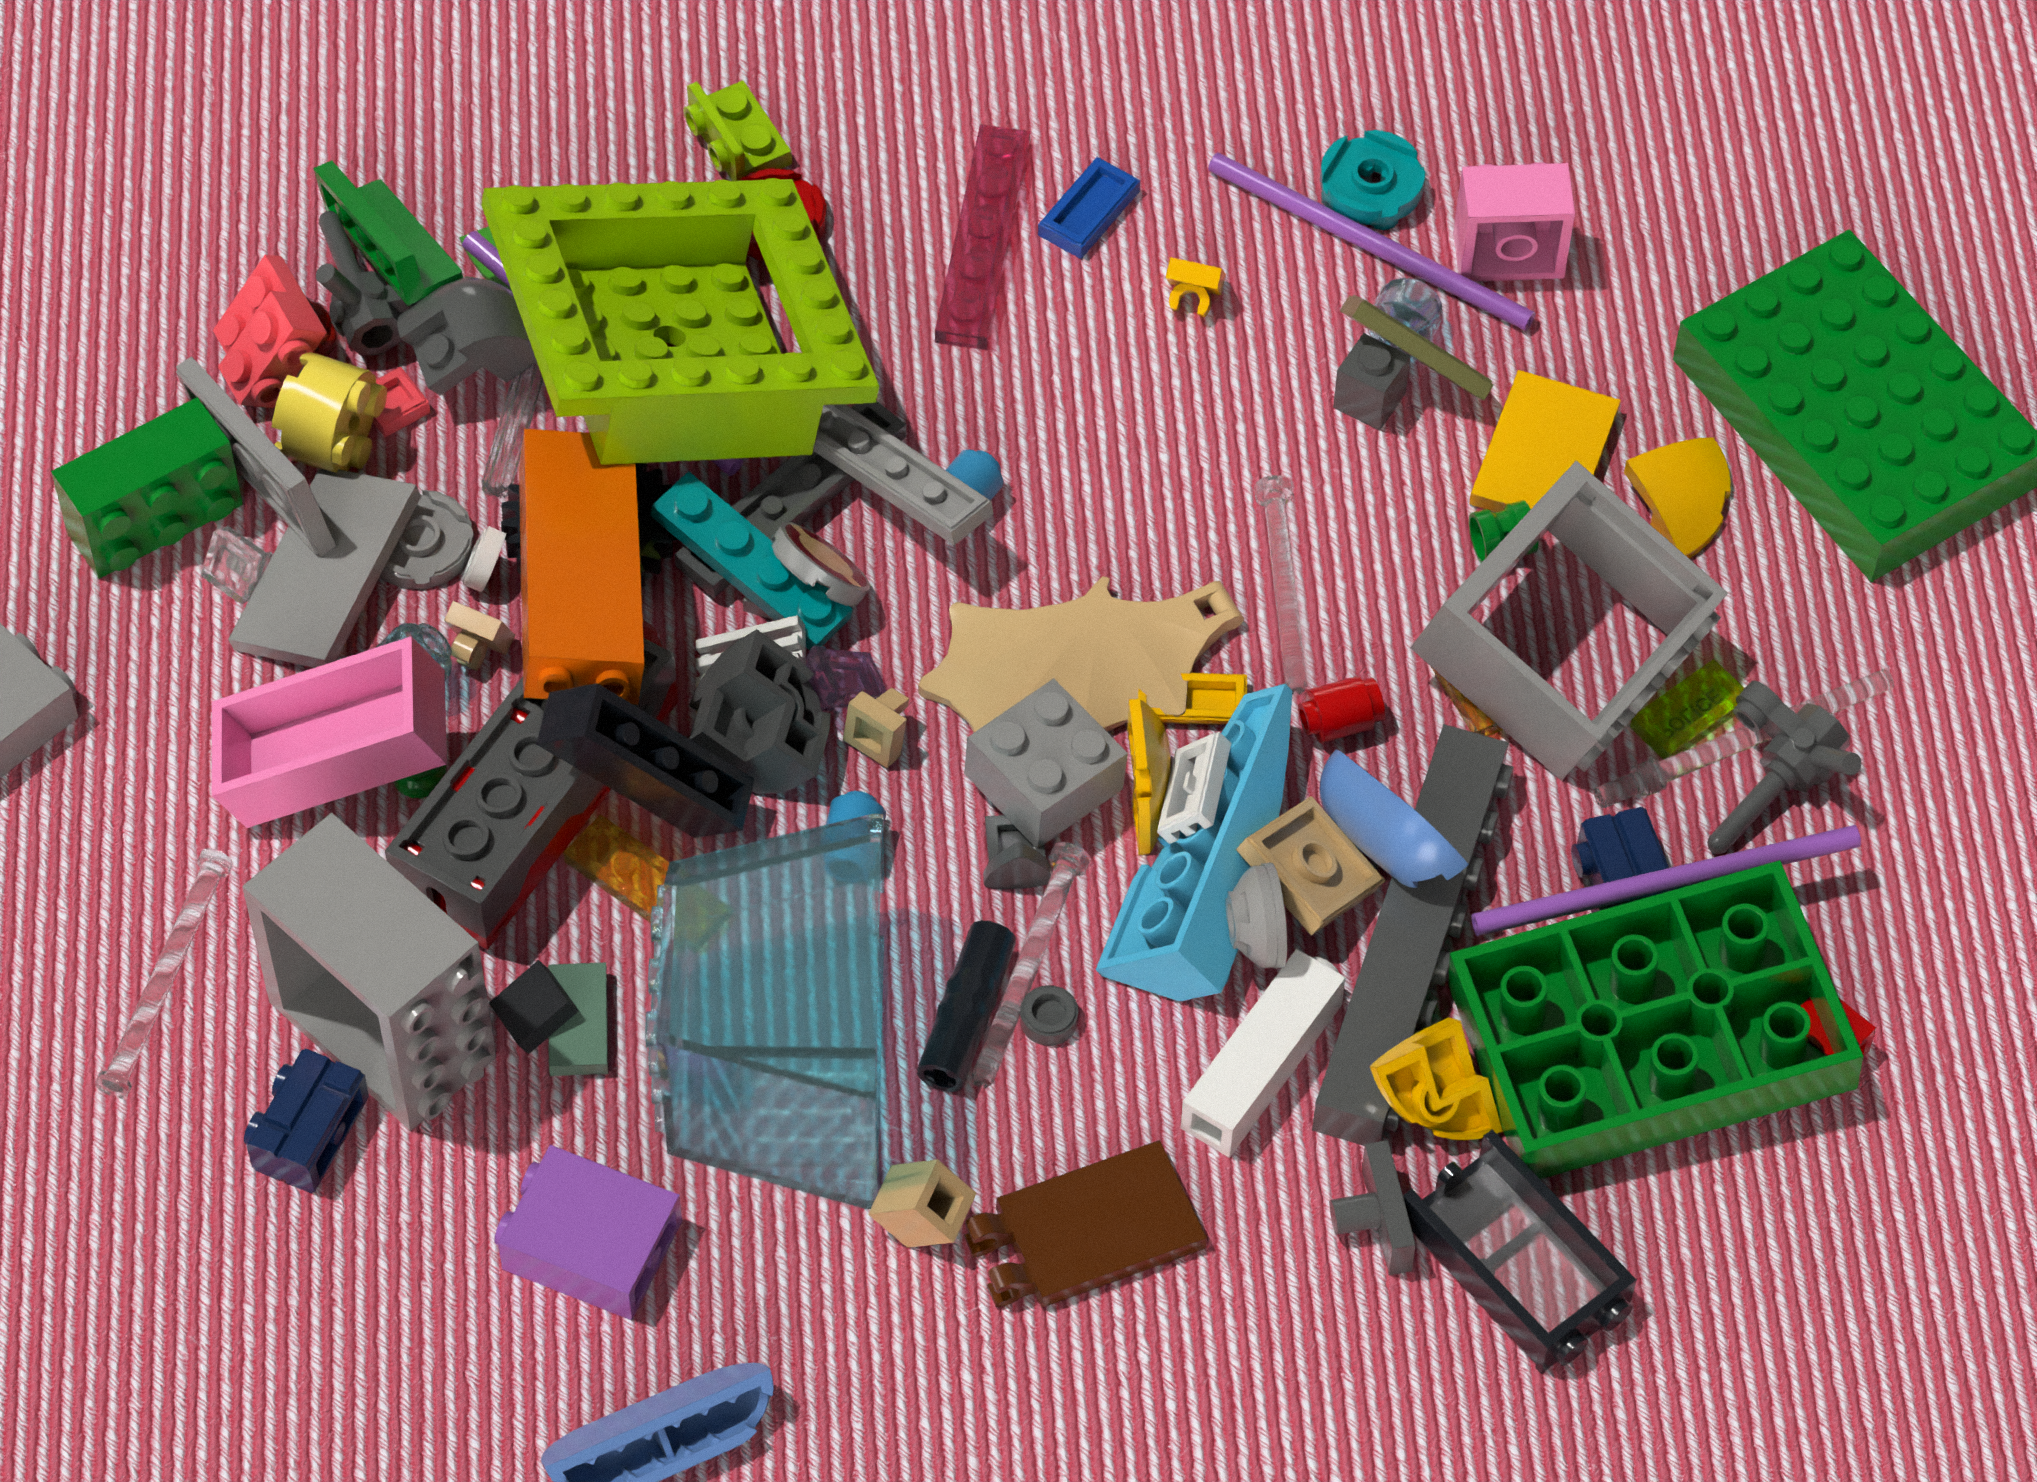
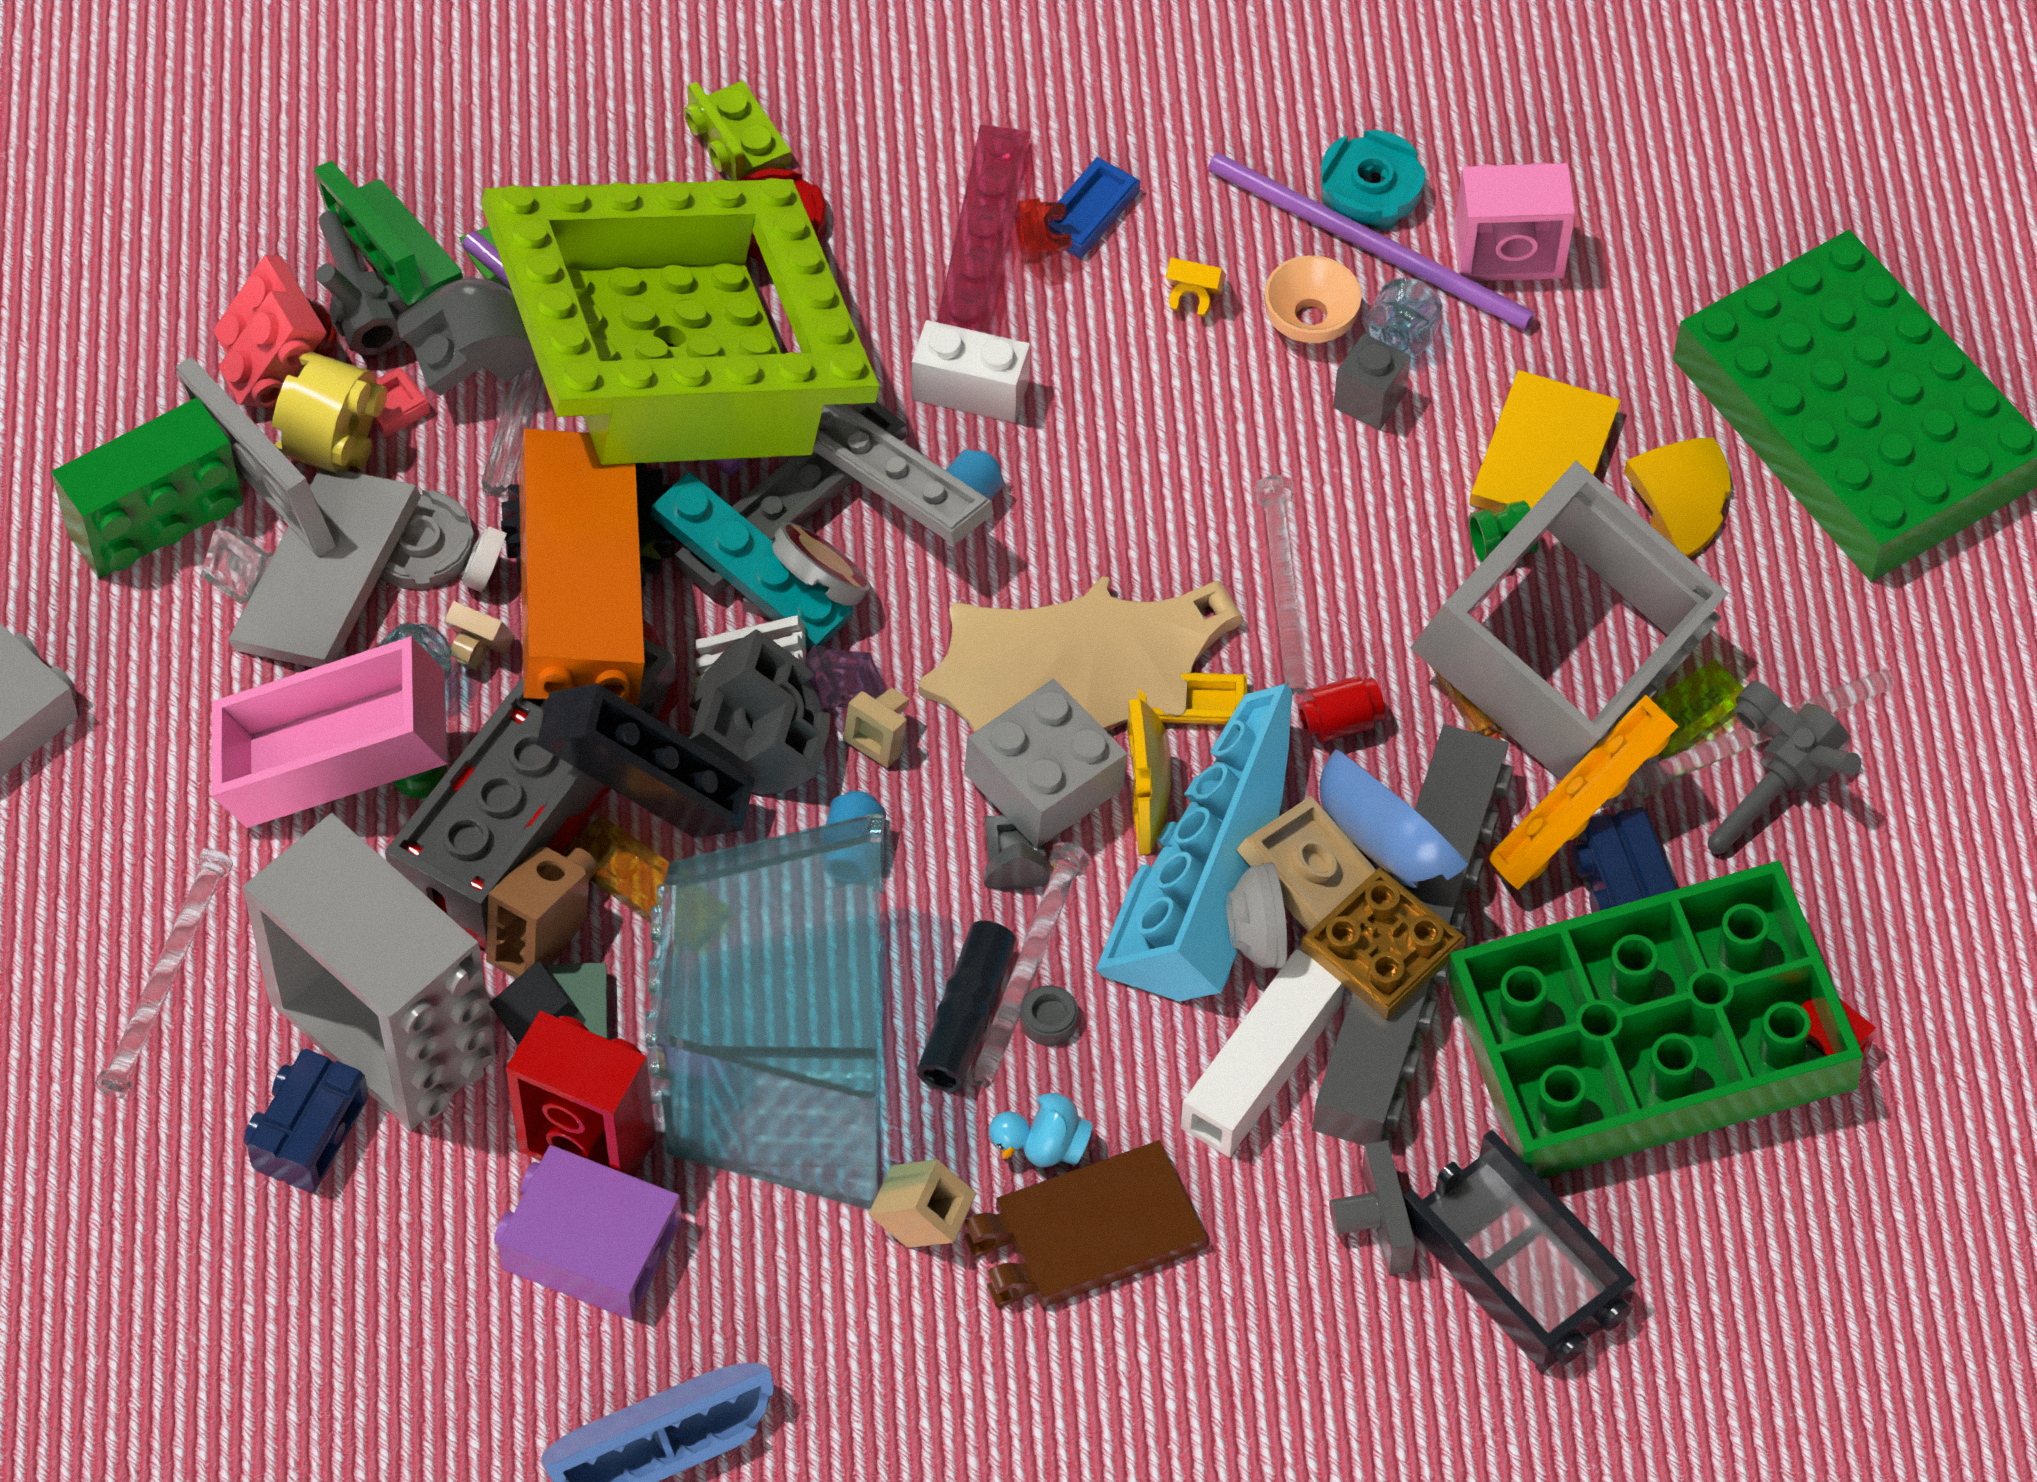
white tile [1157,732,1231,844] -> none
olive tile [1340,295,1494,401] -> none
yellow brick [1370,1017,1503,1140] -> none
medium lavender piece [1471,825,1861,936] -> none
none -> medium nougat torso [486,847,598,979]
none -> red brick [506,1010,656,1177]
none -> white brick [912,320,1030,423]
none -> medium azure animal [989,1093,1092,1167]
none -> clear red tile [1013,198,1072,265]
none -> light nougat piece [1264,255,1362,343]
none -> pearl gold tile [1300,867,1466,1020]
none -> light orange plate [1487,695,1679,890]

